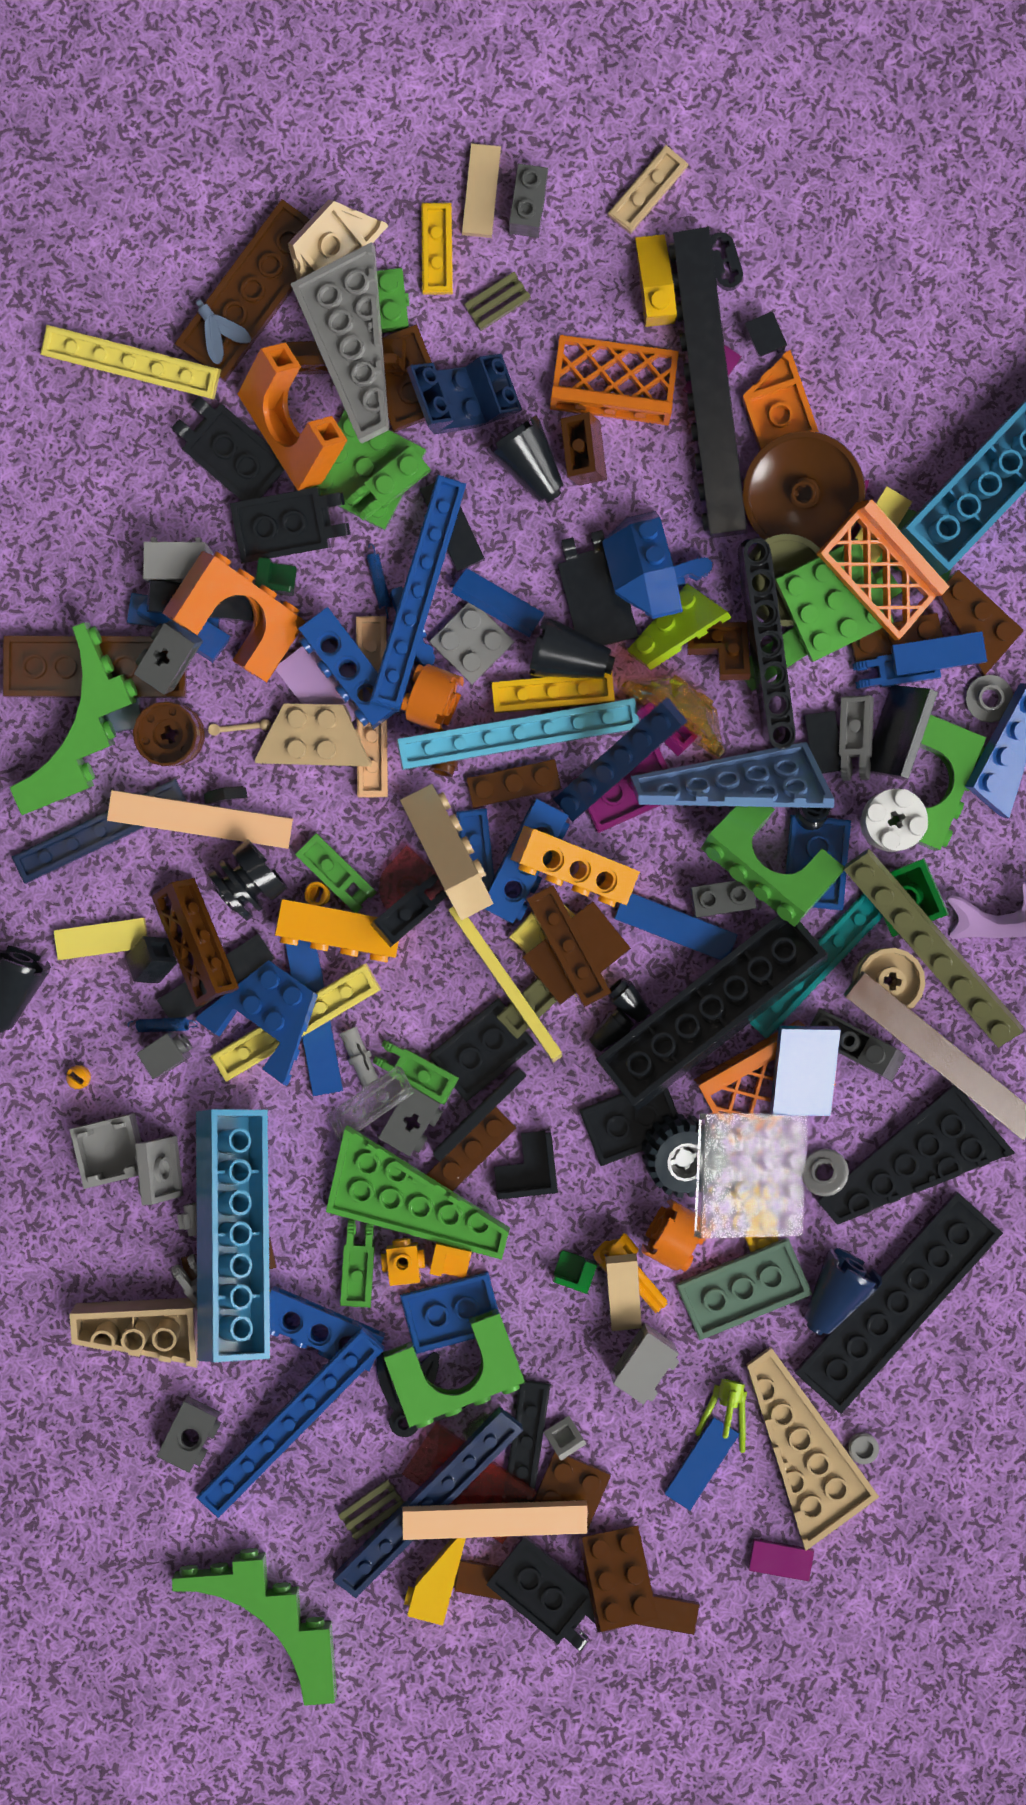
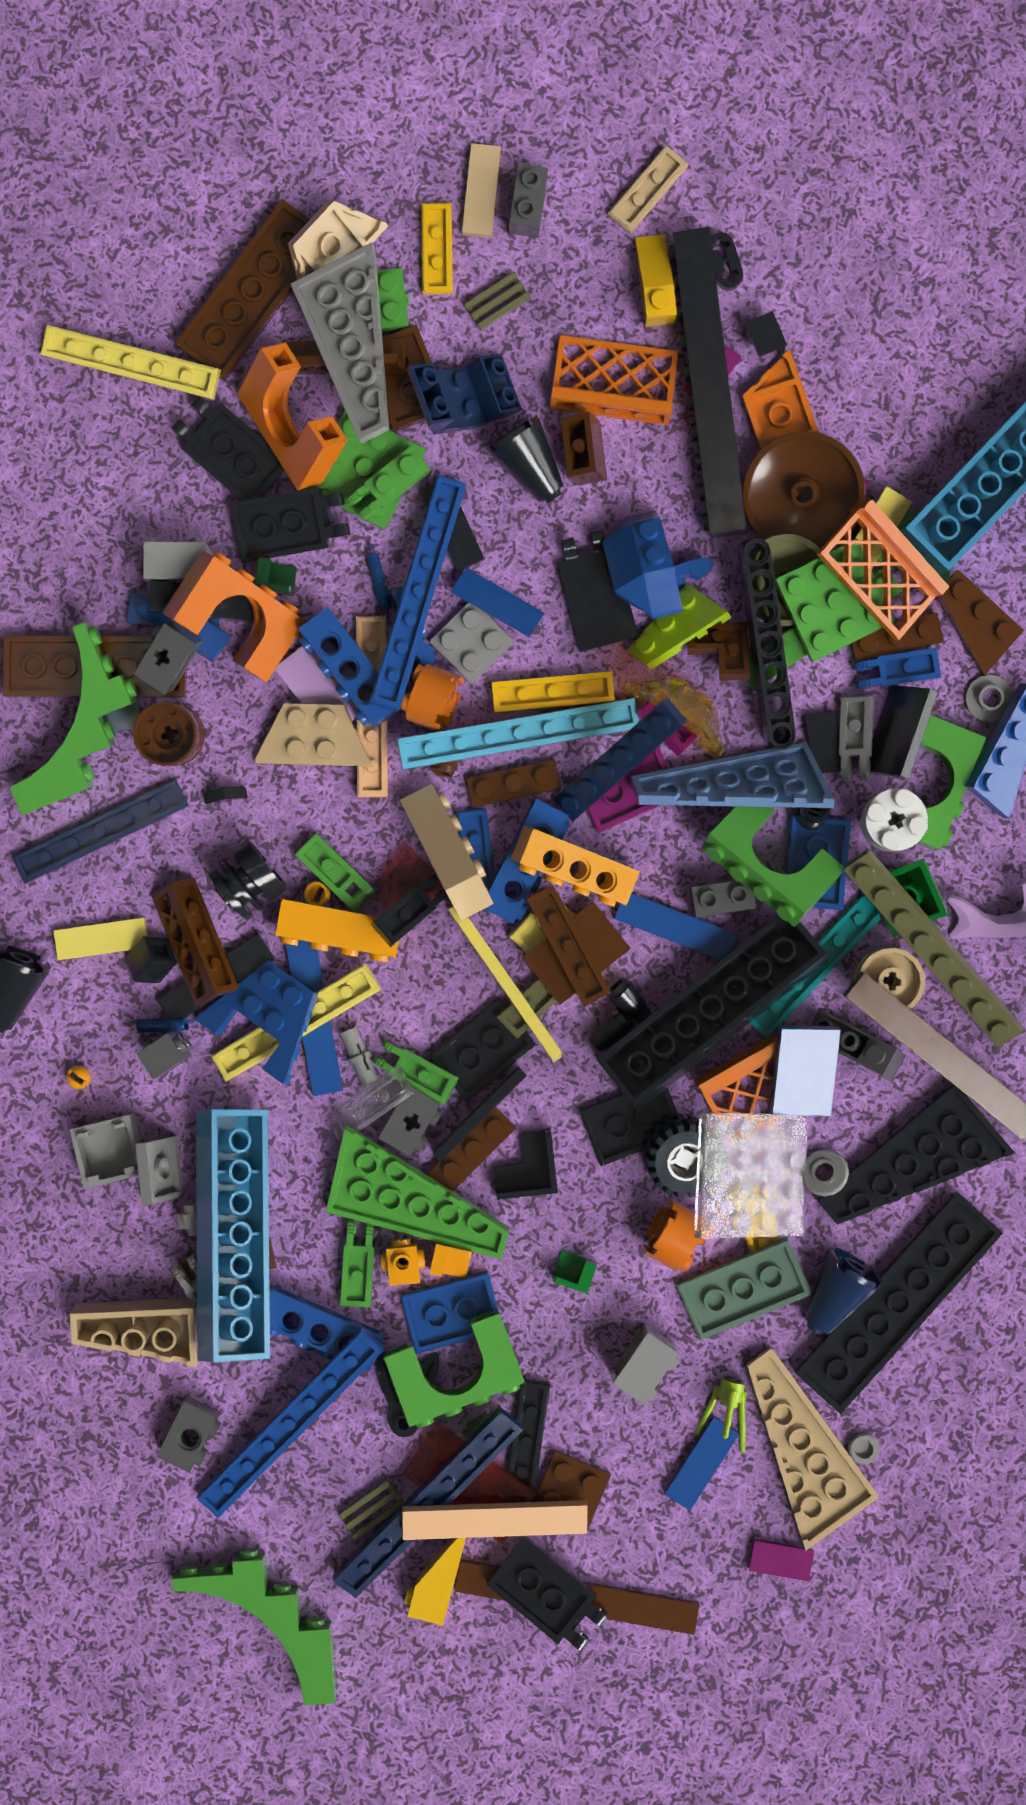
light nougat tile [107,790,293,849] -> none
sand blue piece [196,299,251,364] -> none
tan hinge [208,719,271,736] -> none
black cone [529,616,616,679] -> none
light grey plate [544,1416,586,1460] -> none
reddish brown plate [578,1525,658,1633] -> none
light orange piece [593,1233,668,1313] -> none
tan tile [605,1253,642,1331] -> none
blue tile [891,632,987,677] -> none

